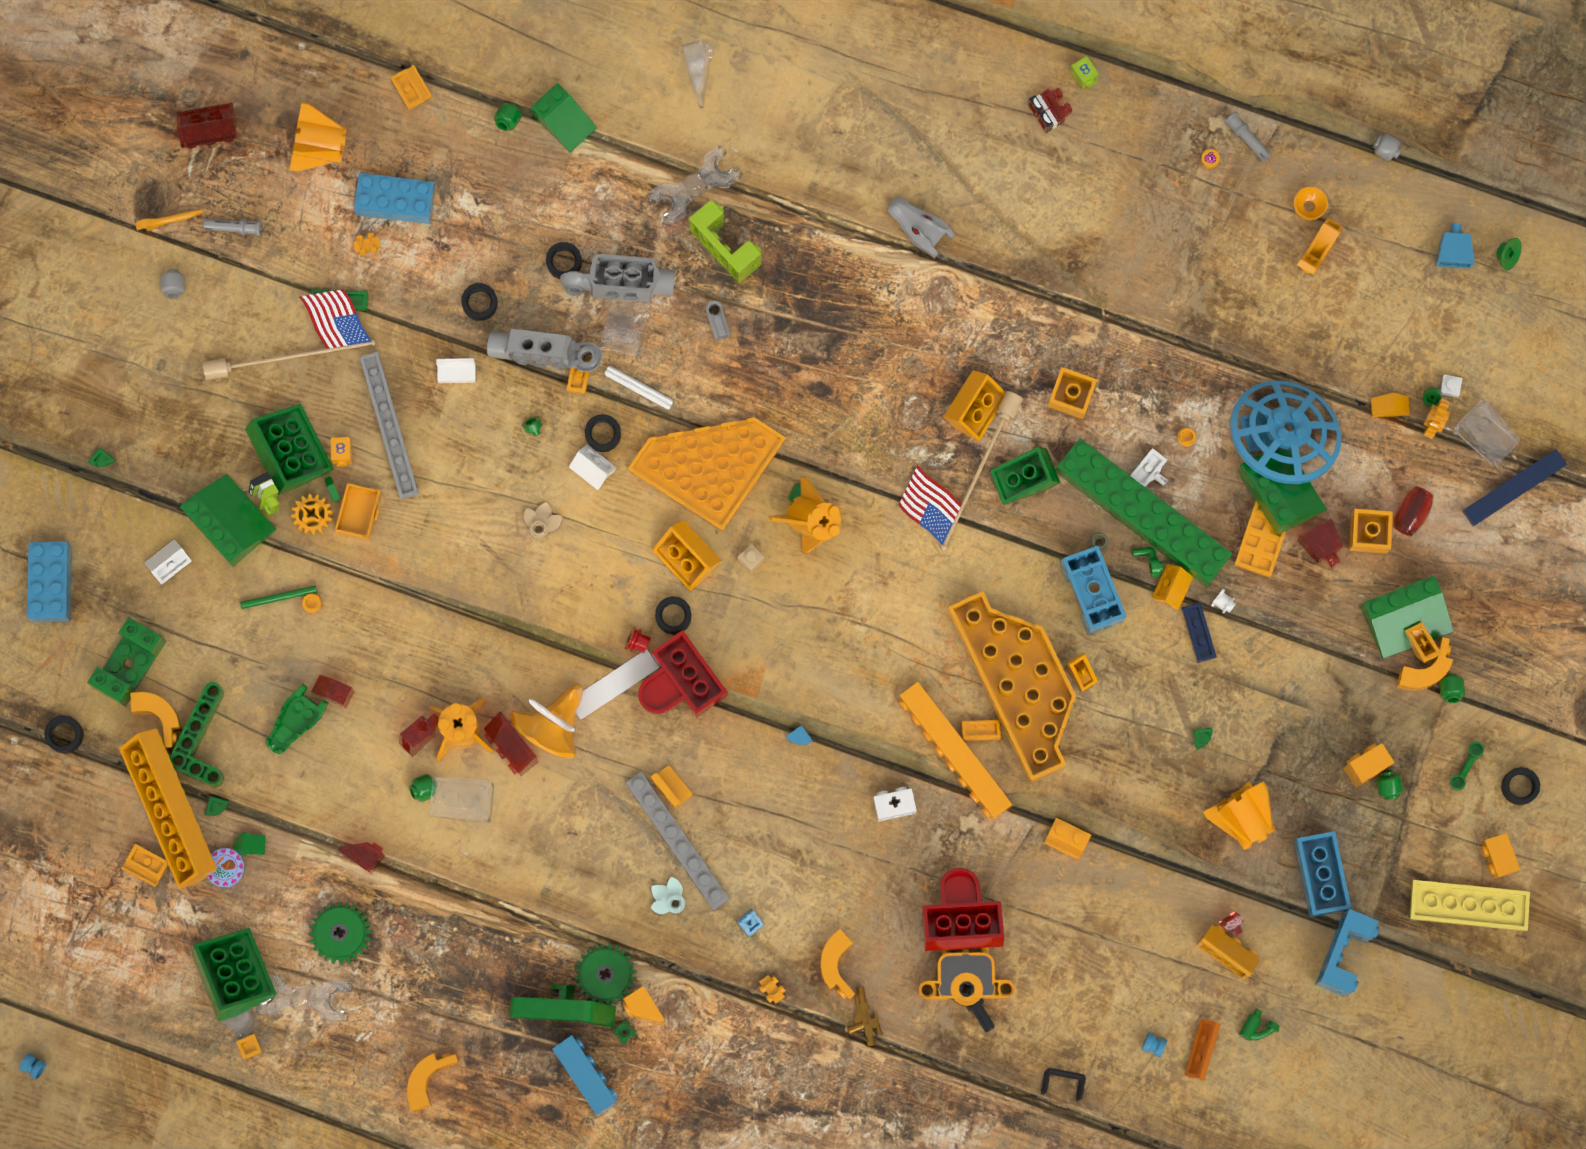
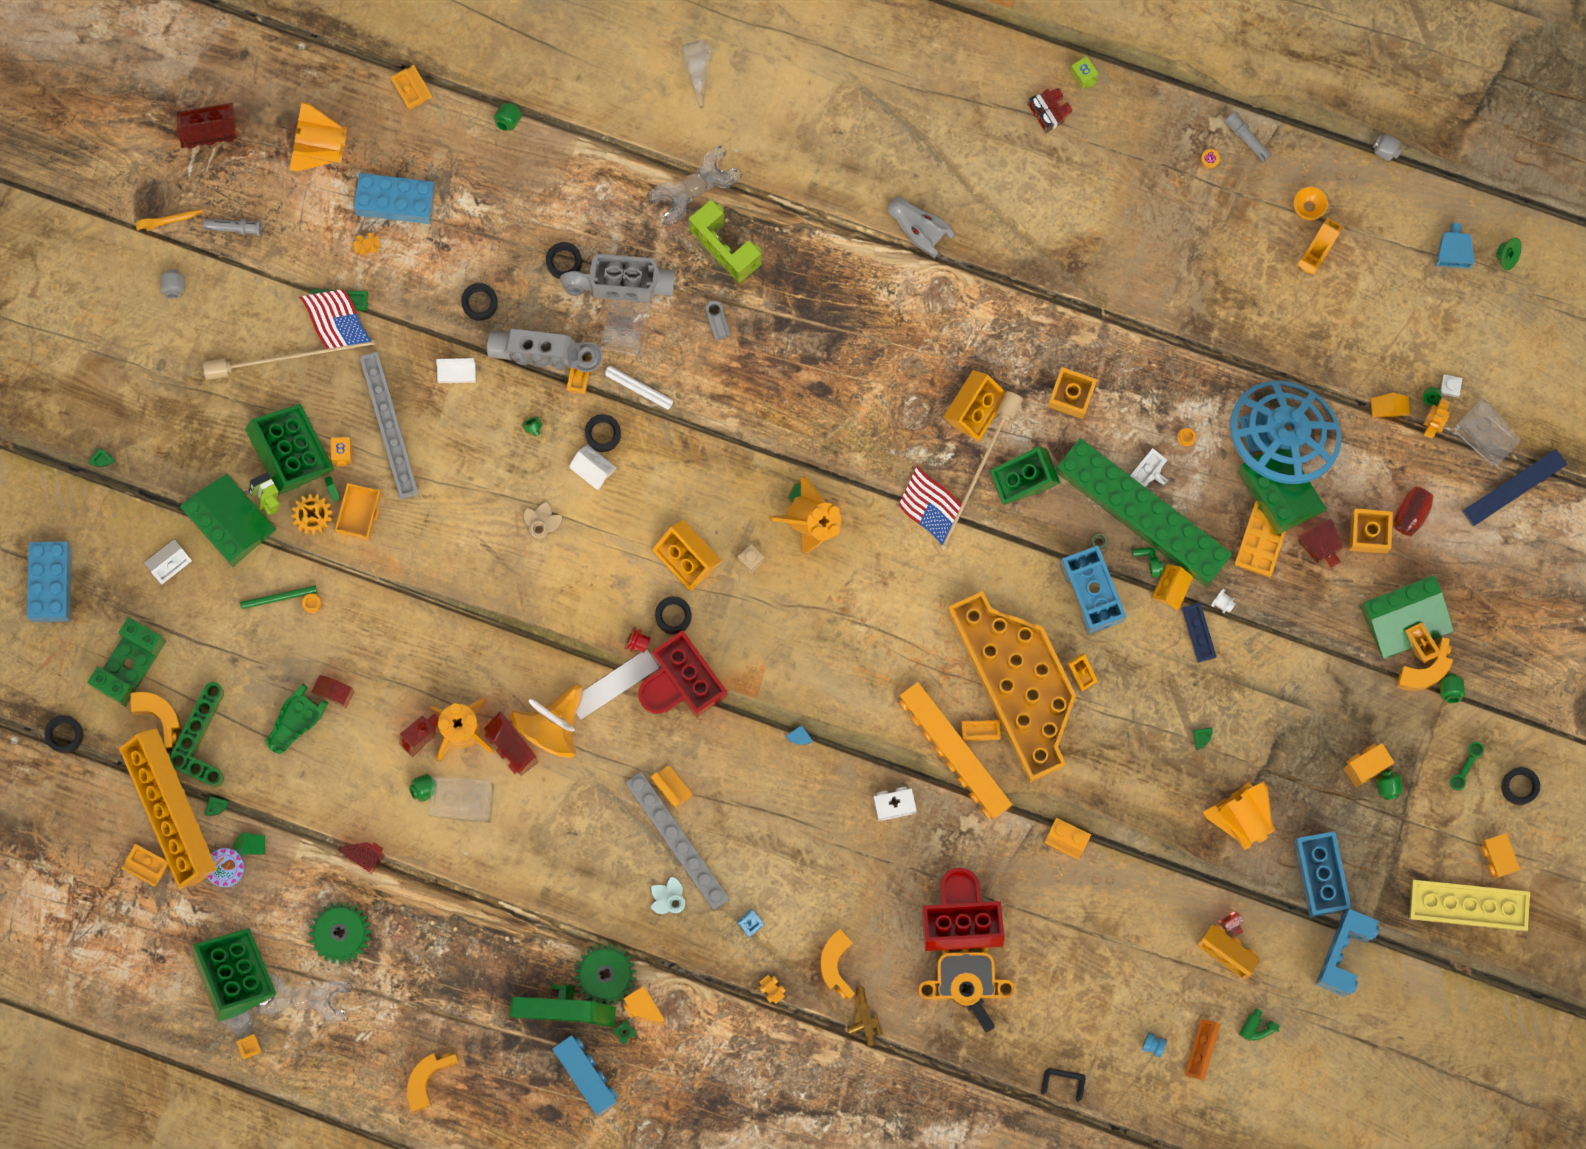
dark azure wheel [19,1052,47,1080] -> none
green slope [530,83,597,153] -> none
light orange plate [628,417,786,532] -> none

